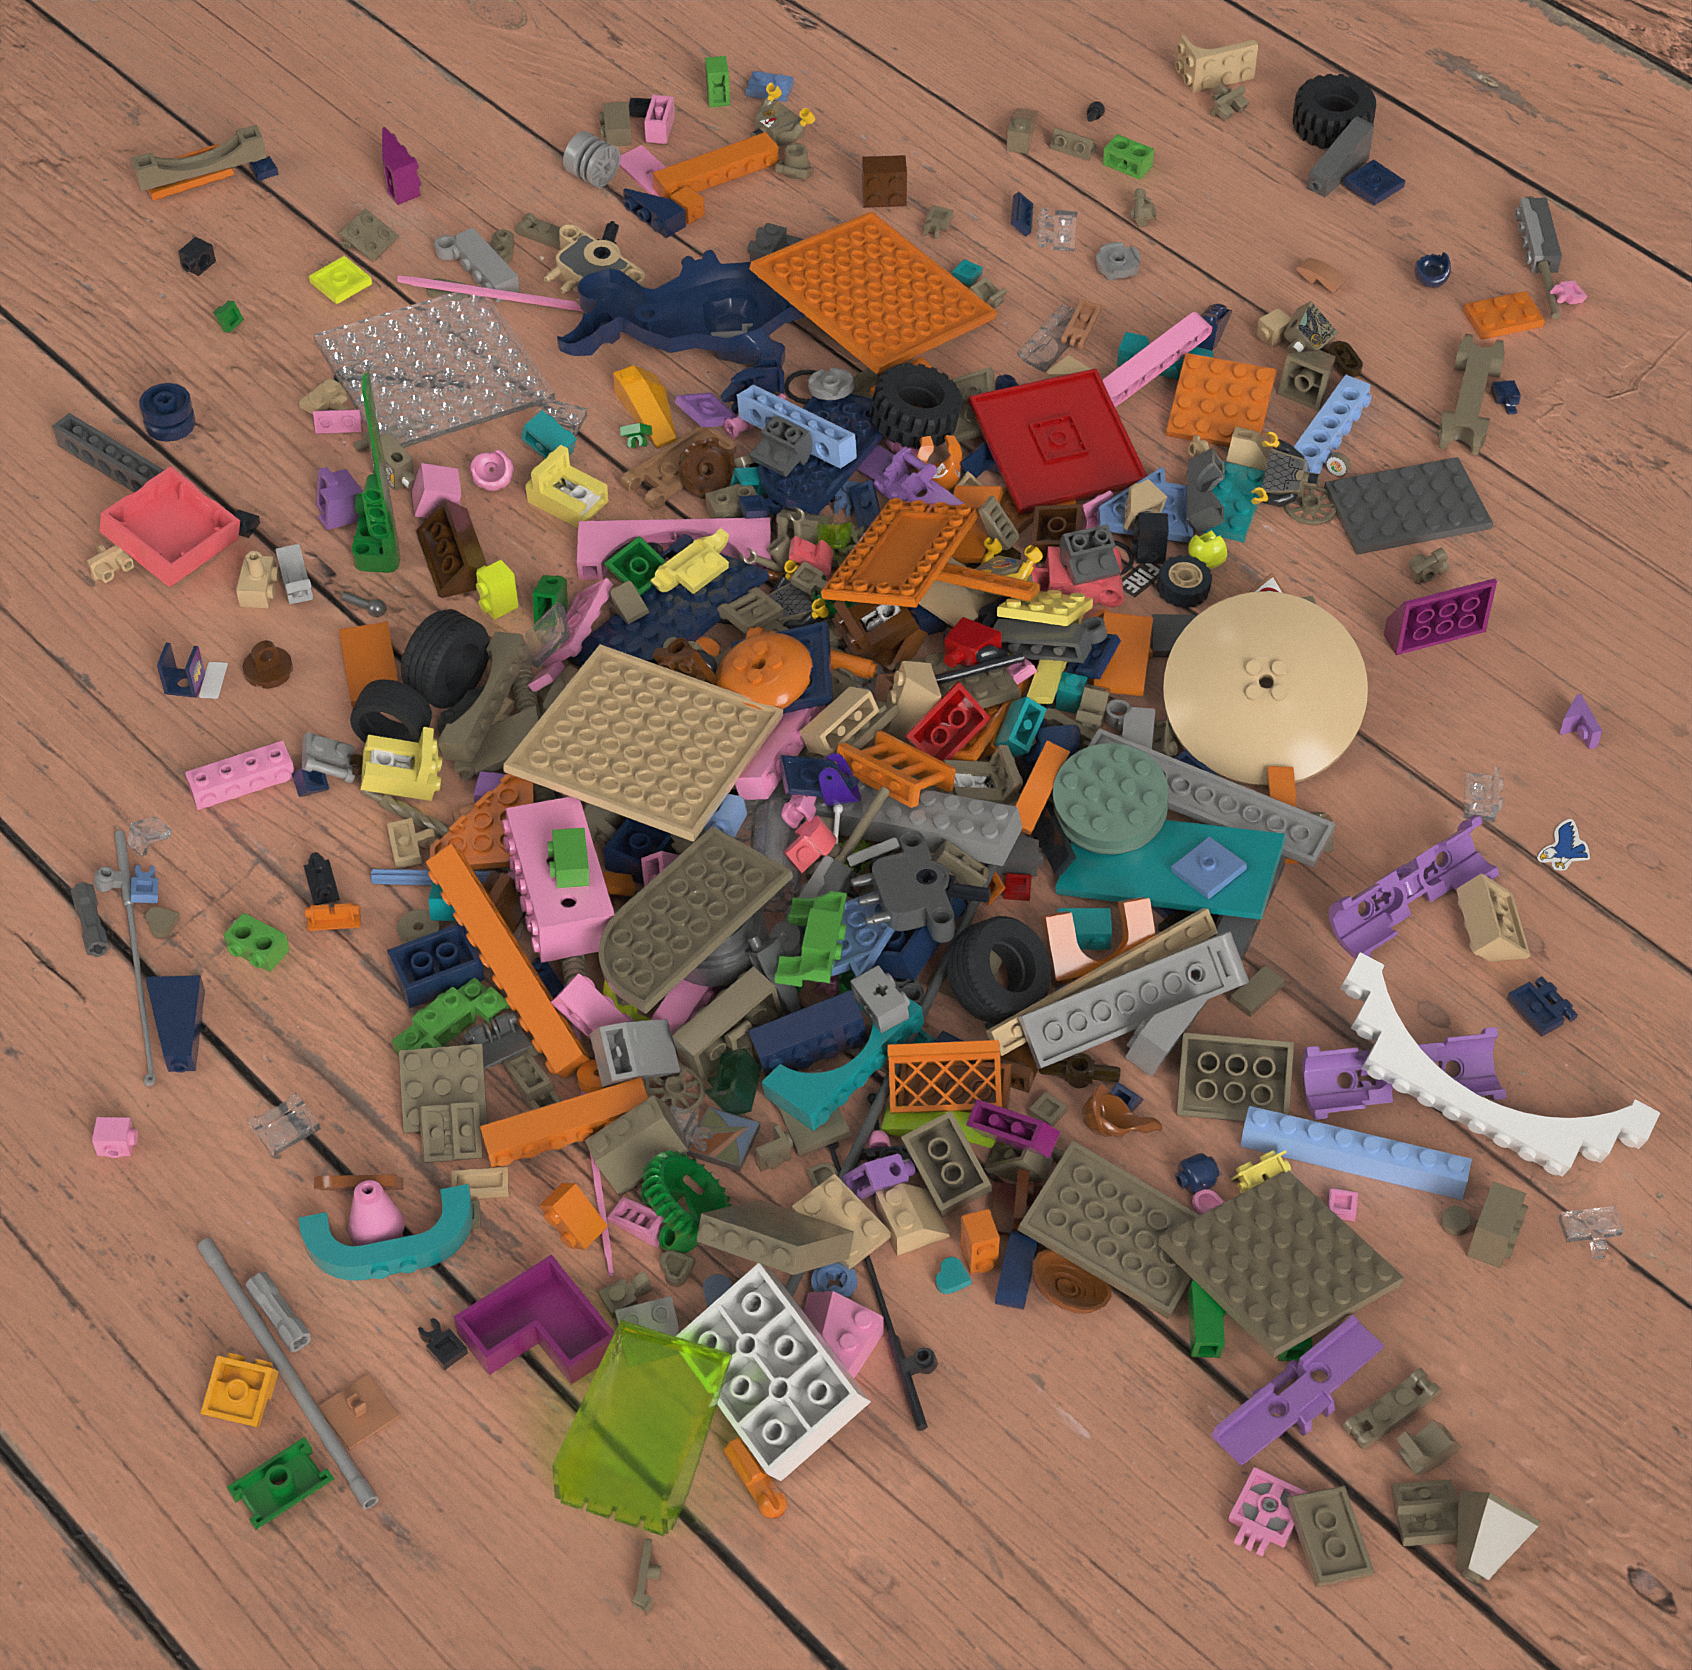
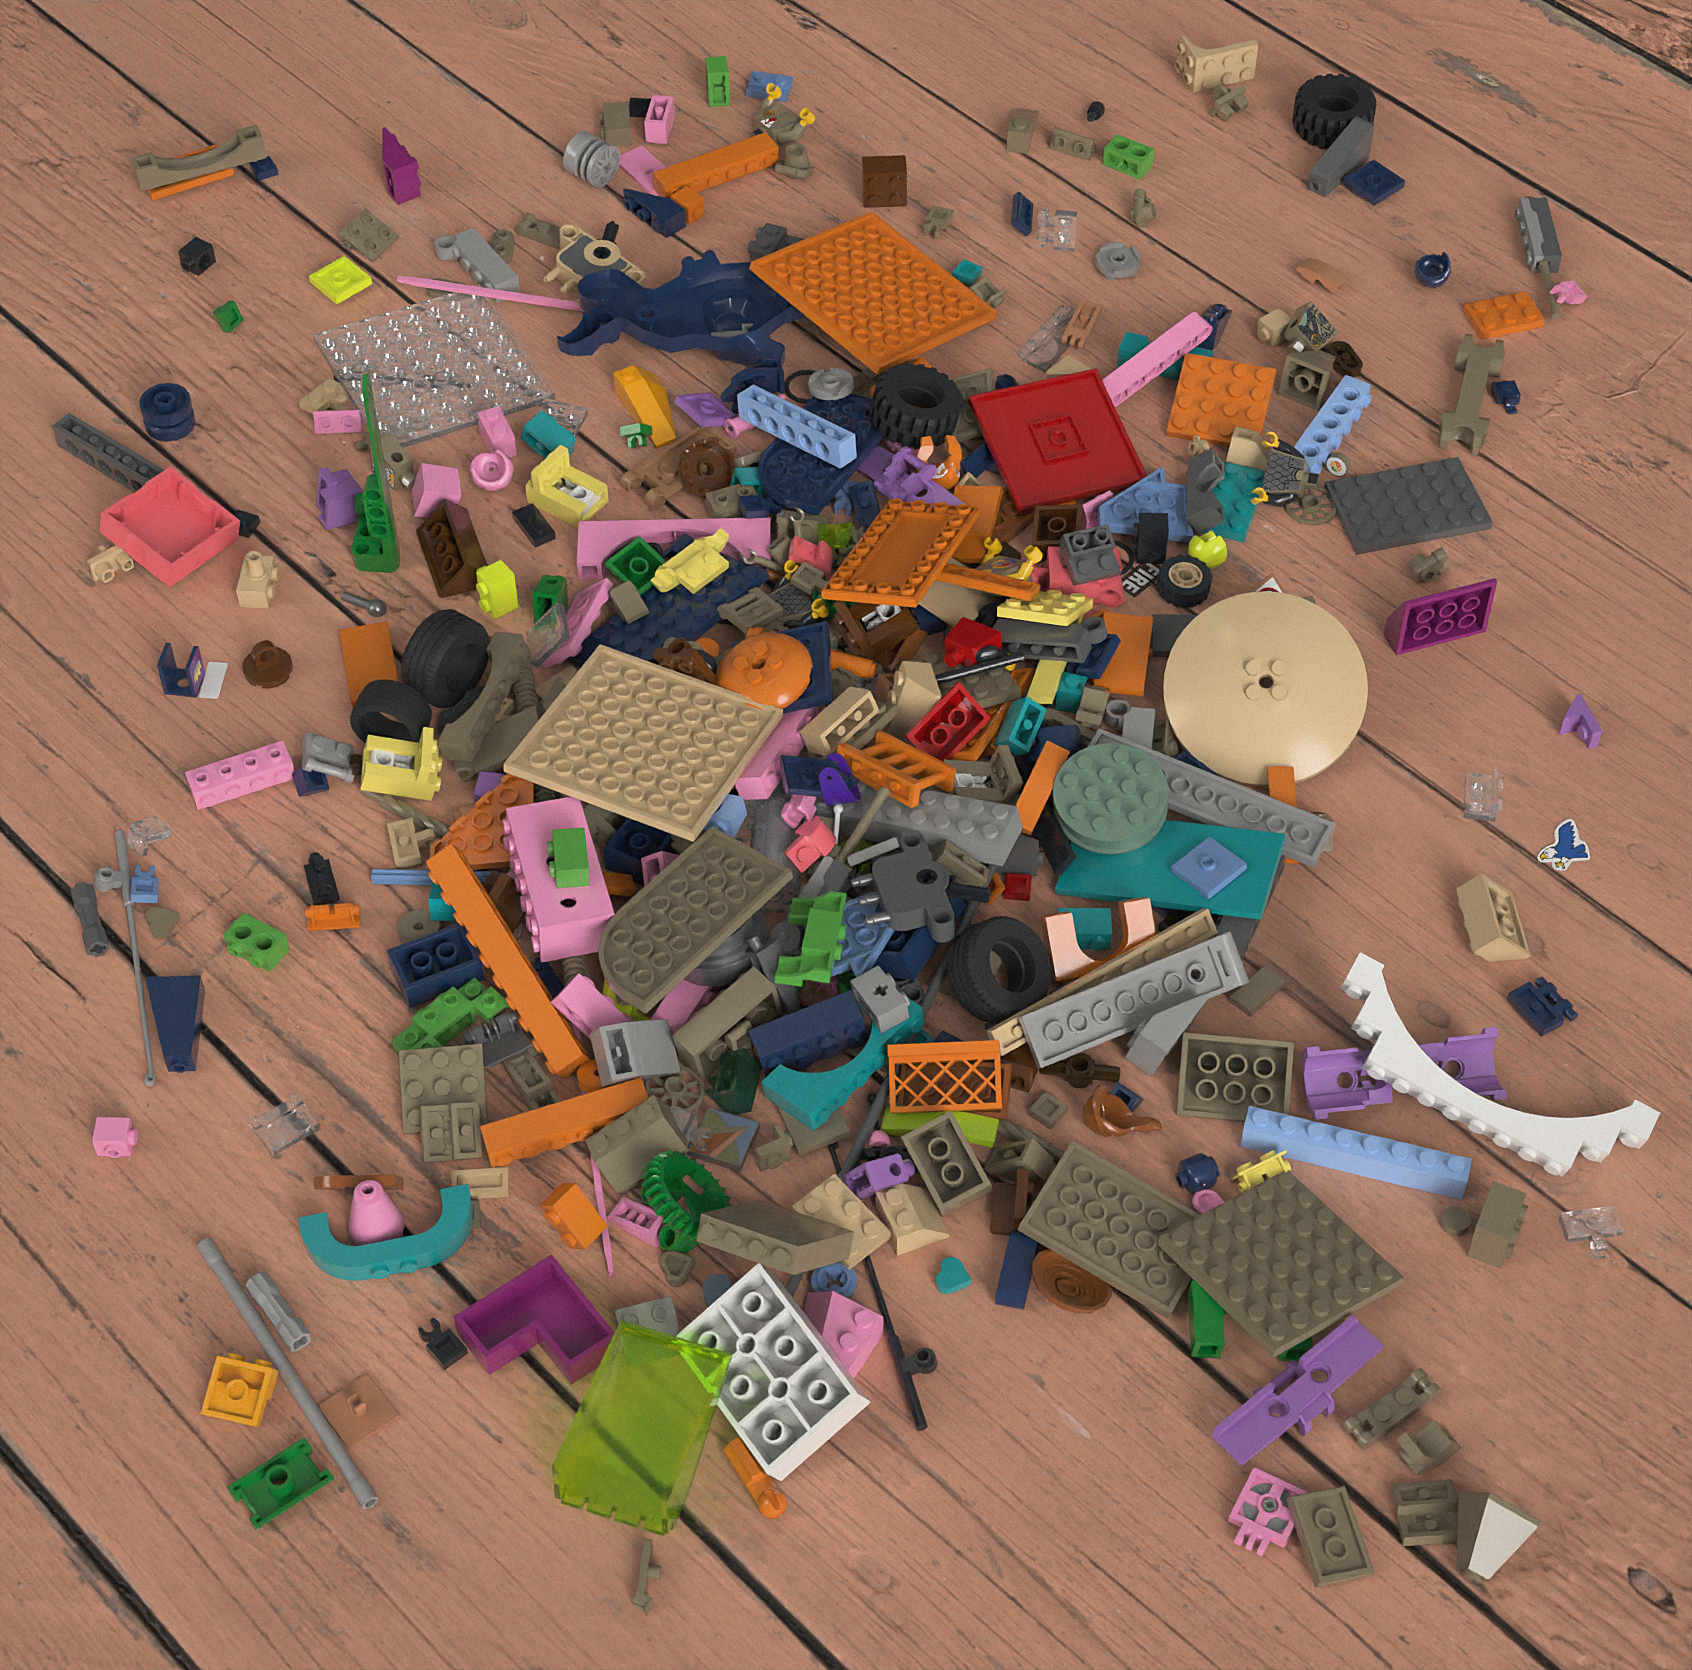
light grey arch [275,544,314,604] -> none
bright pink tile [528,659,565,692] -> none
dark tan plate [598,1271,653,1318] -> none
dark grey brick [749,415,812,477] -> none
dark tan tile [807,1162,839,1189] -> none
orange brick [960,1209,1000,1274] -> none
magenta brick [966,1099,1060,1158] -> none
dark tan slope [978,496,1020,550] -> none
bright pink tile [1006,657,1037,685] -> none
tan slope [1124,479,1167,531] -> none
bright pink tile [1328,1188,1358,1221] -> none
medium lavender piece [1329,815,1499,959] -> none
none -> bright pink brick [477,406,517,458]
none -> black plate [512,503,556,548]

